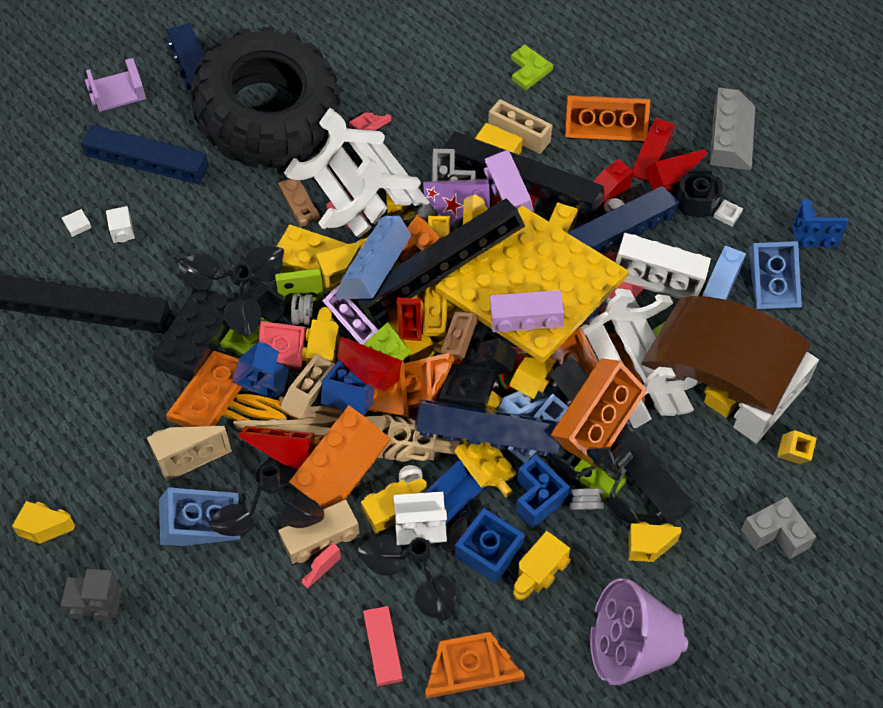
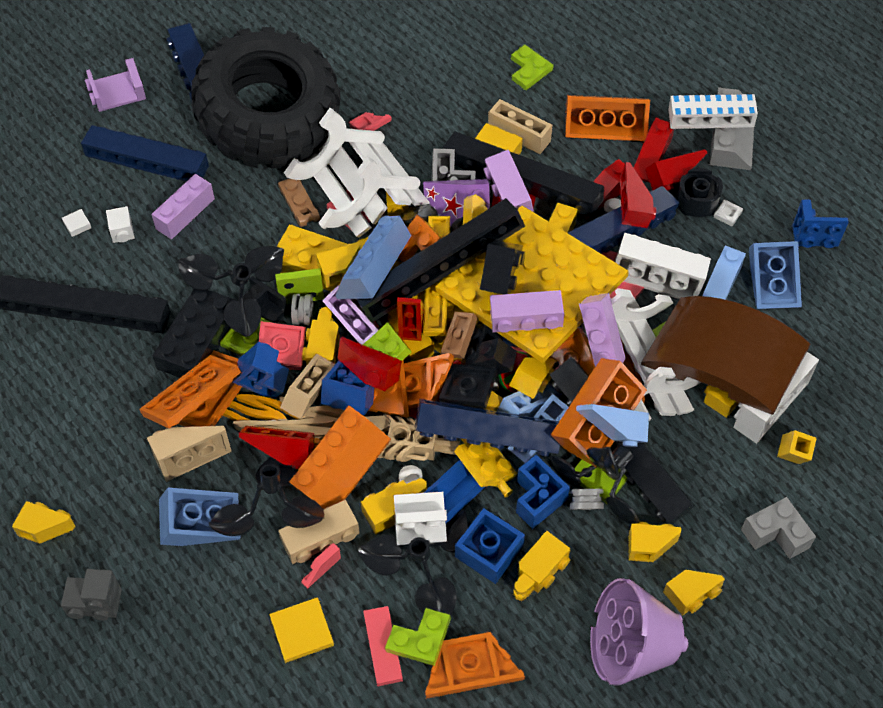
none -> orange plate [139,355,241,429]
none -> lavender brick [152,174,215,239]
none -> yellow tile [269,597,334,663]
none -> lime plate [385,608,451,666]
none -> black brick [480,240,525,295]
none -> light blue slope [576,404,649,447]
none -> lavender brick [579,293,626,367]
none -> red slope [620,162,656,228]
none -> yellow slope [663,570,725,616]
none -> white brick [669,94,758,129]

